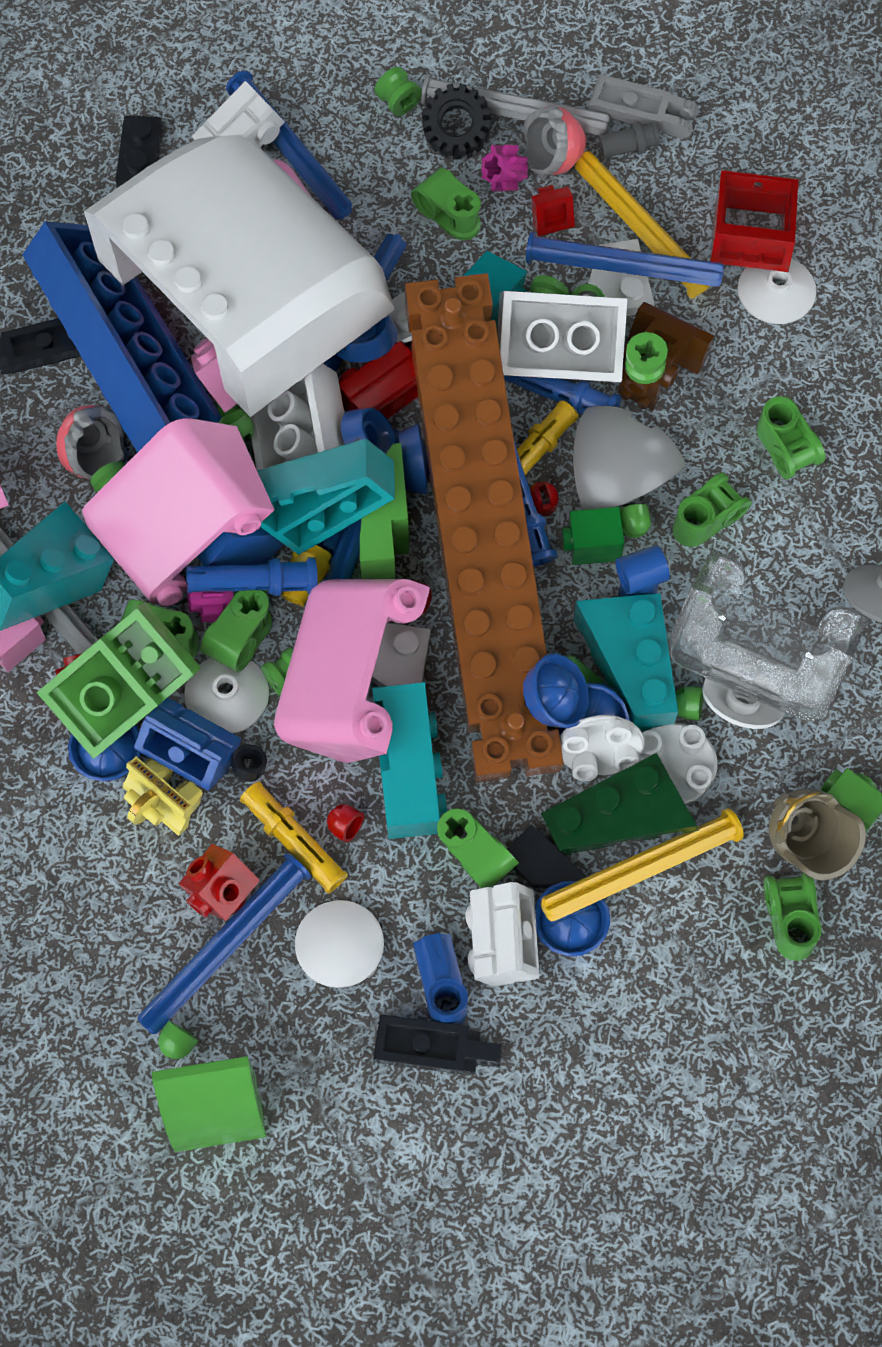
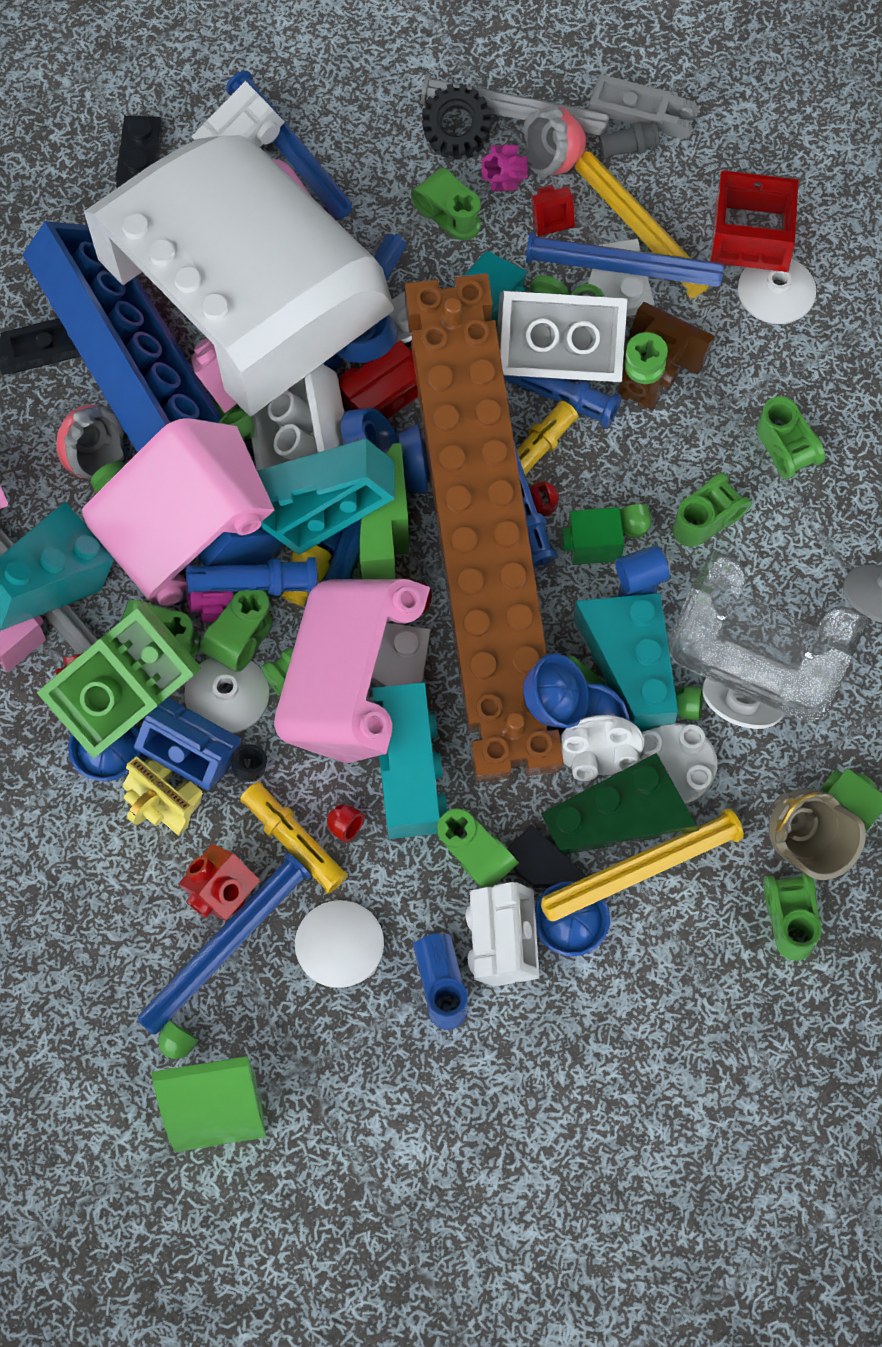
black hinge [373,1015,502,1075] -> none
bright green wheel [375,66,422,117] -> none
light grey brick [573,406,686,510] -> none

